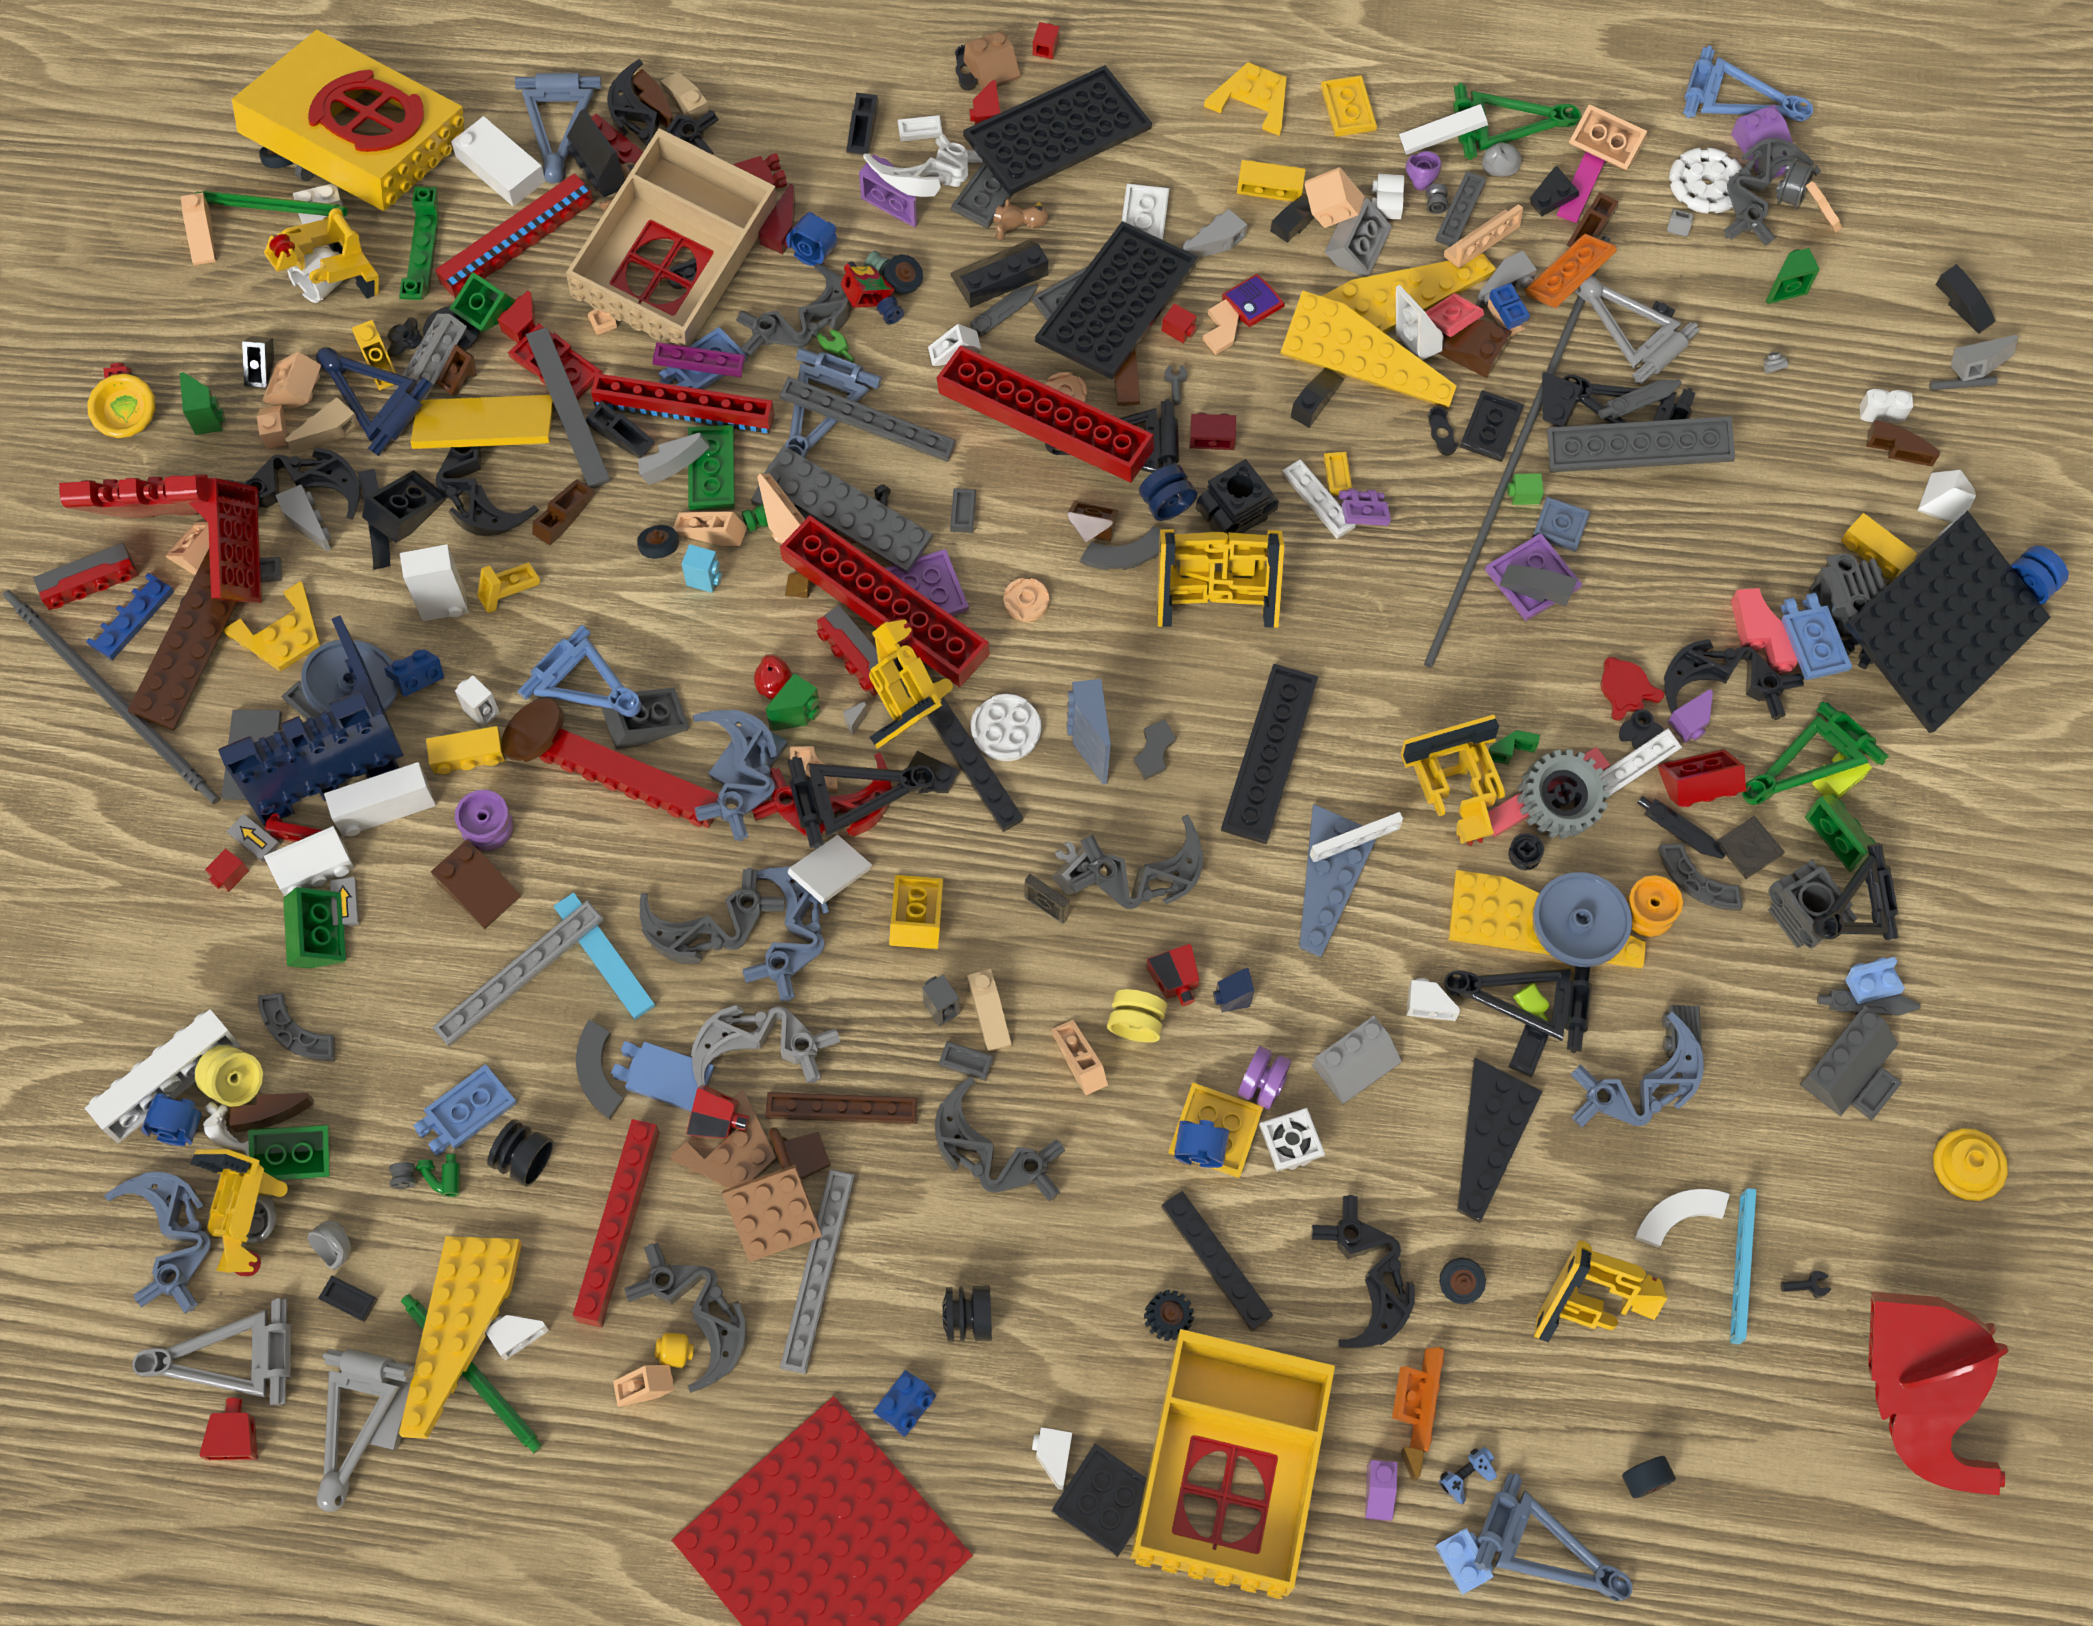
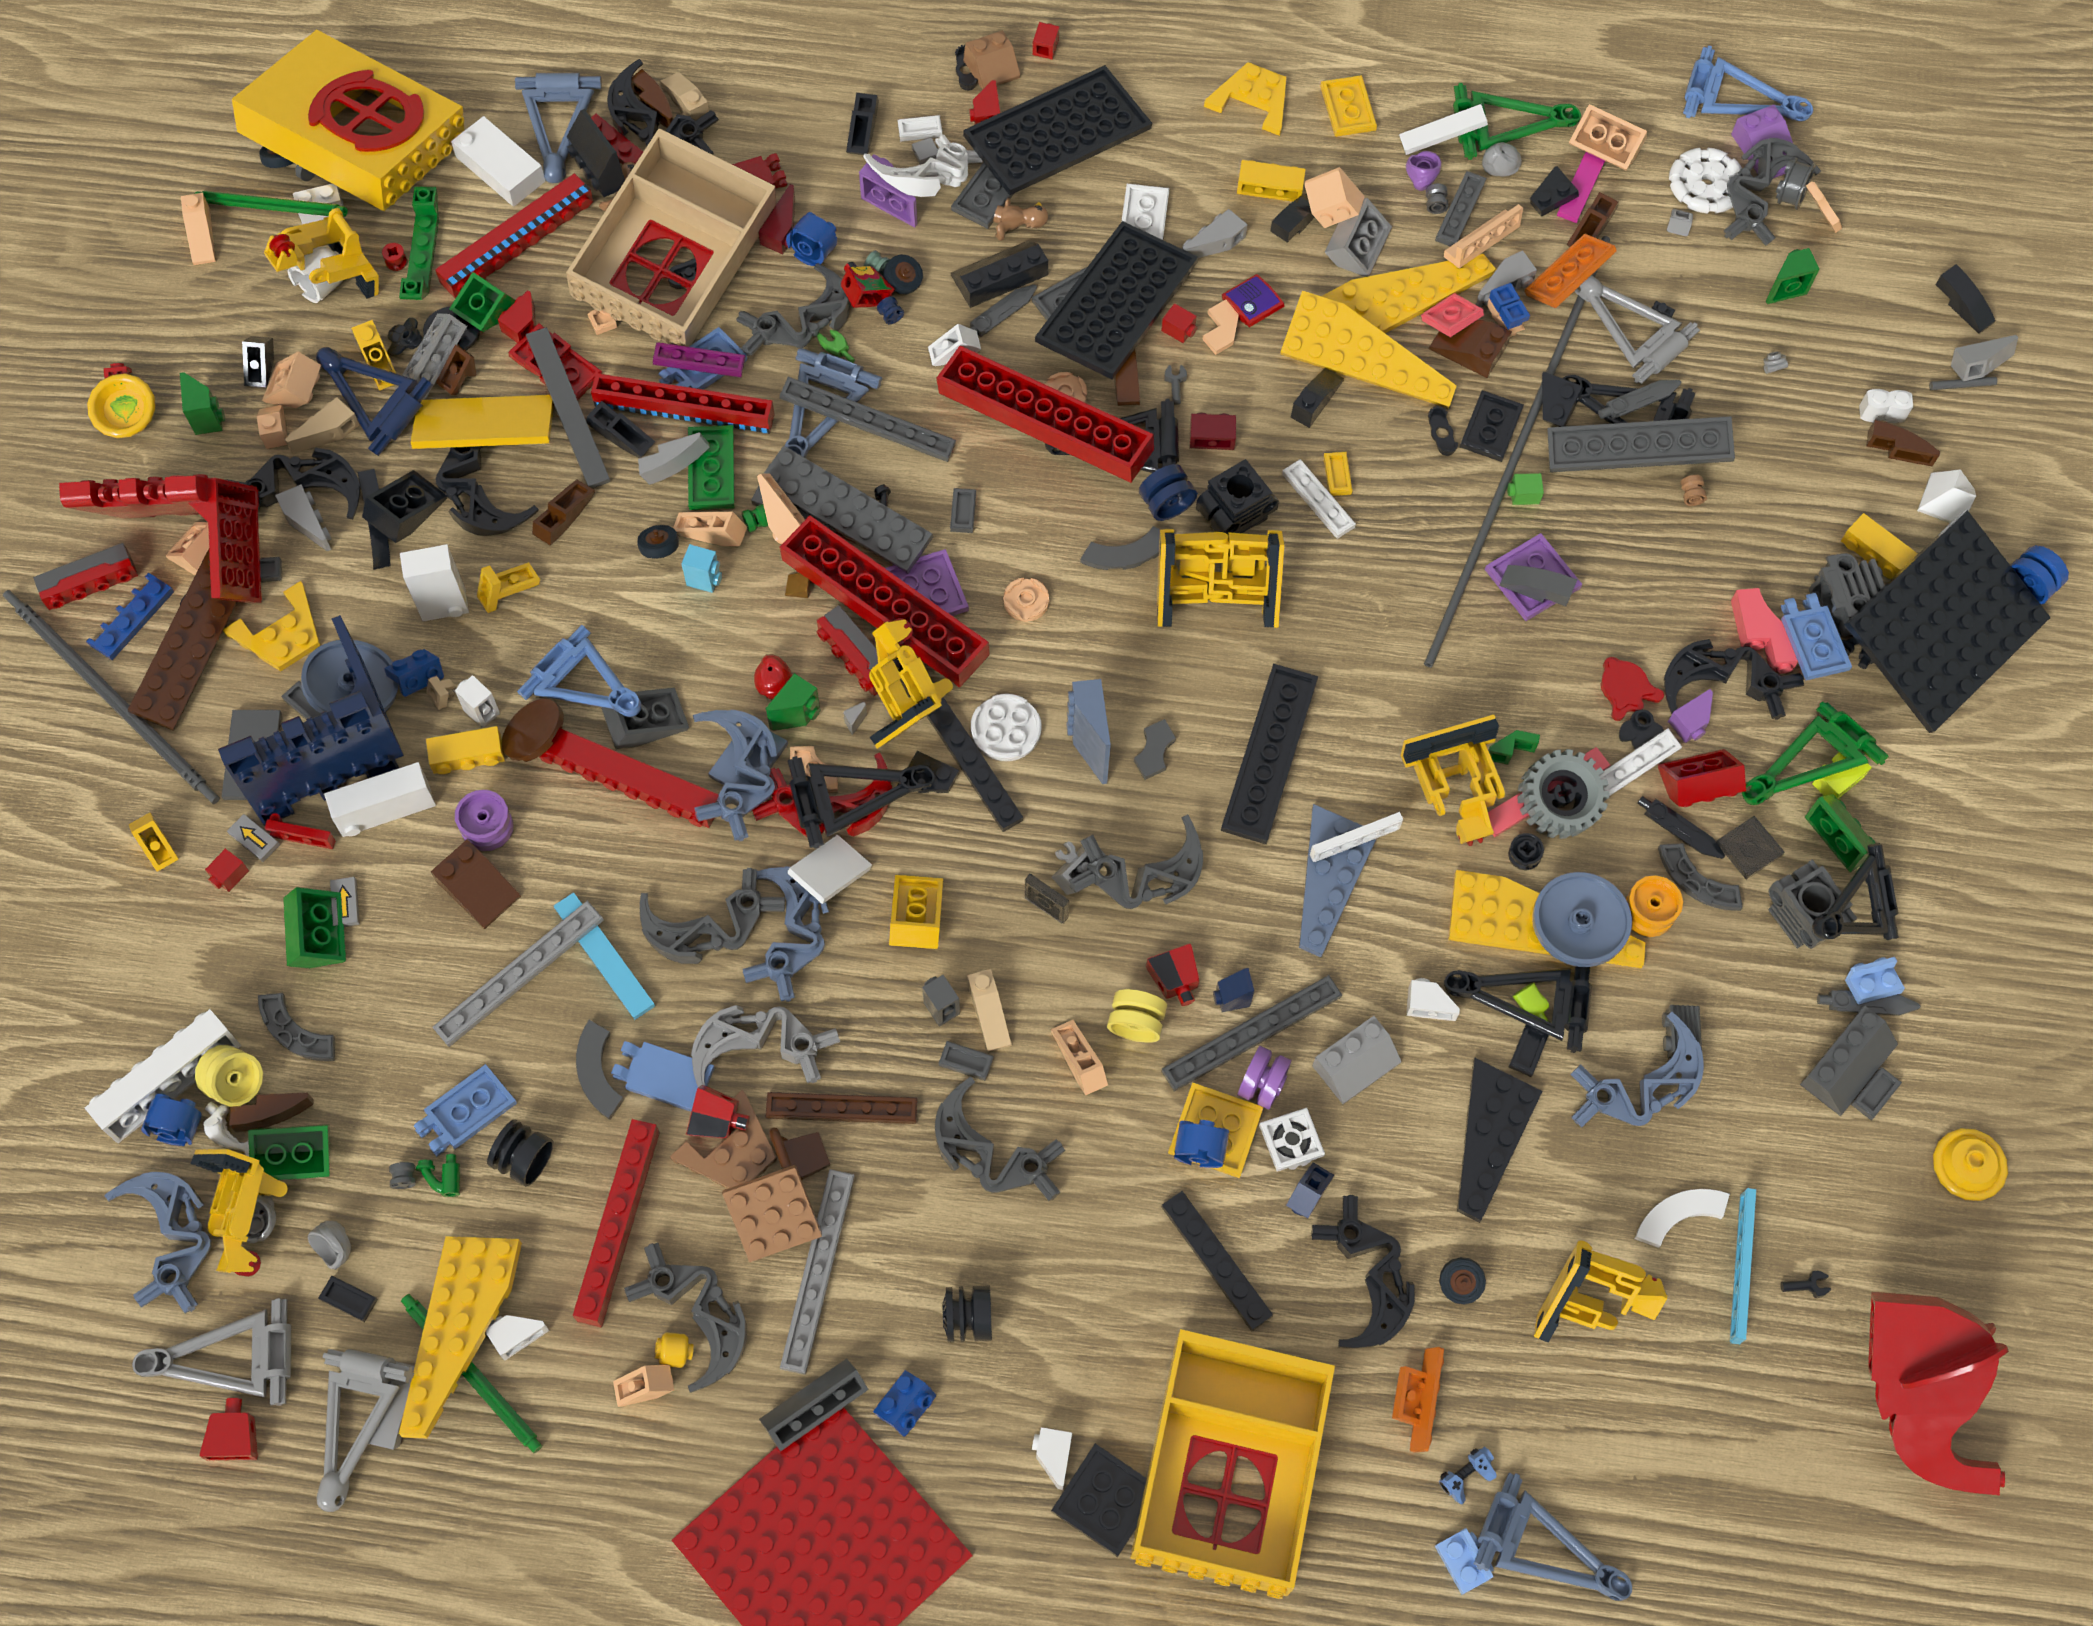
white slope [264,826,355,896] -> none
slope [1067,501,1118,542] -> none
black wheel [1144,1290,1194,1341] -> none
medium lavender plate [1339,488,1391,526] -> none
medium lavender slope [1365,1460,1397,1521] -> none
white brick [1372,174,1404,220] -> none
white slope [1396,285,1444,360] -> none
pearl gold slope [1401,1447,1424,1481] -> none
sand blue tile [1533,497,1590,552] -> none
black wheel [1622,1456,1676,1498] -> none
none -> yellow slope [128,812,179,872]
none -> red wheel [382,243,407,271]
none -> tan tile [426,676,455,710]
none -> dark grey brick [759,1358,869,1451]
none -> light grey tile [912,137,938,165]
none -> dark grey tile [1161,975,1342,1092]
none -> slope [1286,1162,1334,1219]
none -> medium nougat wheel [1680,475,1707,506]

